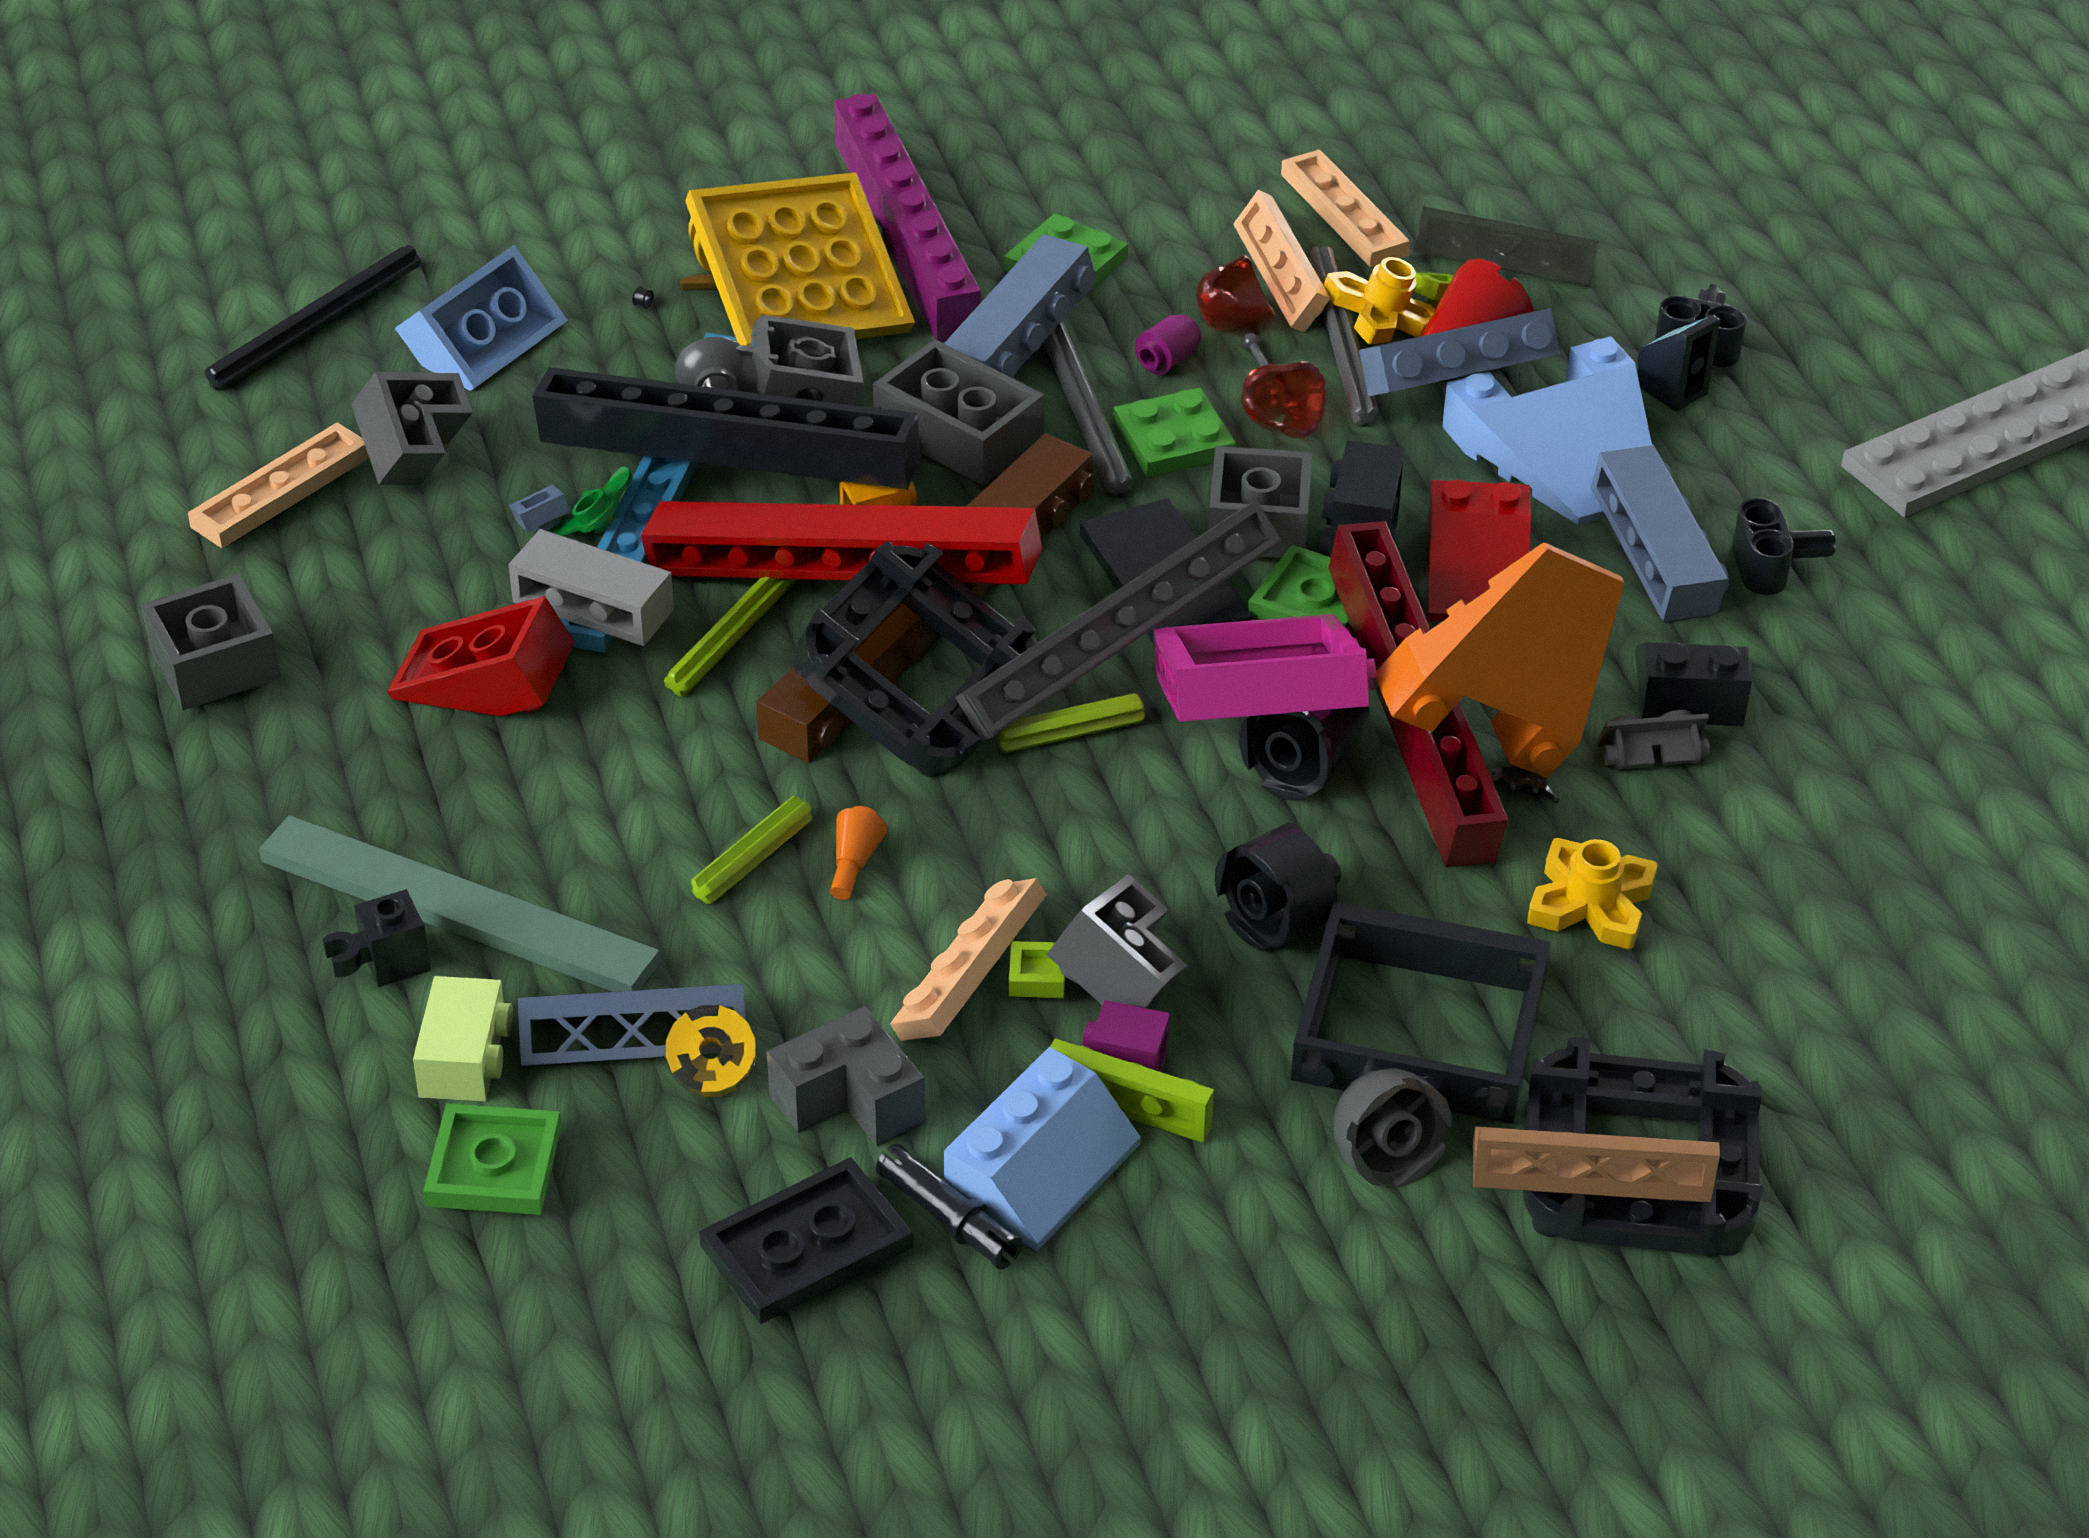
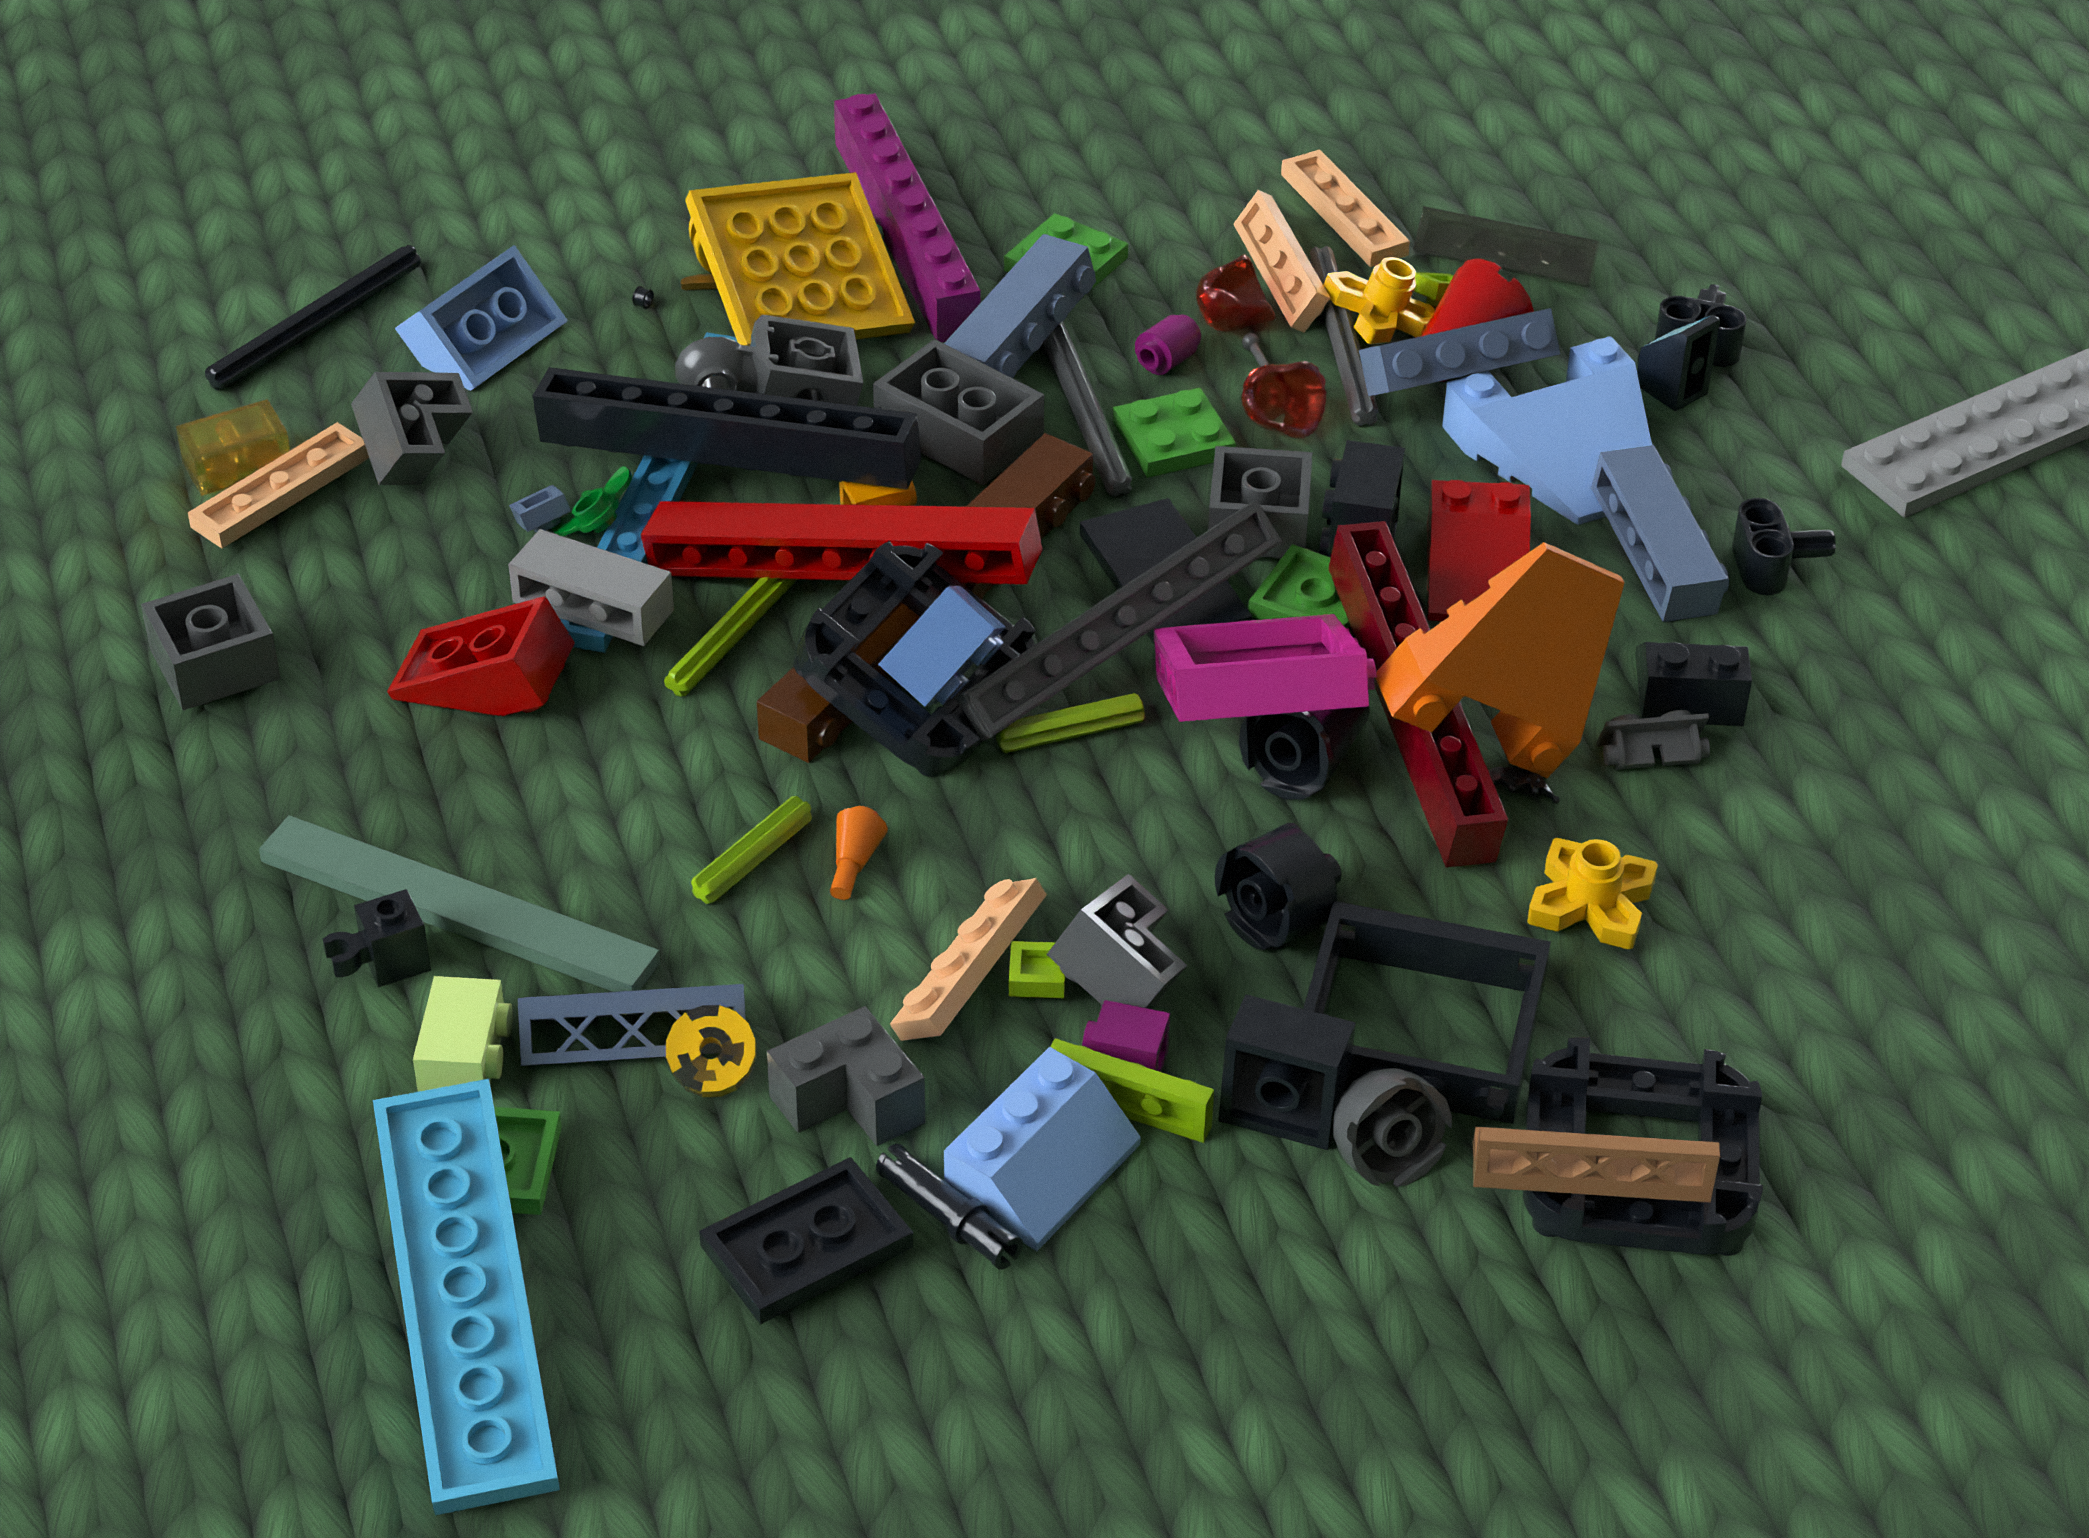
none -> clear yellow brick [176,399,290,496]
none -> medium azure plate [373,1079,560,1515]
none -> medium blue brick [878,586,1006,707]
none -> black slope [1218,994,1356,1150]

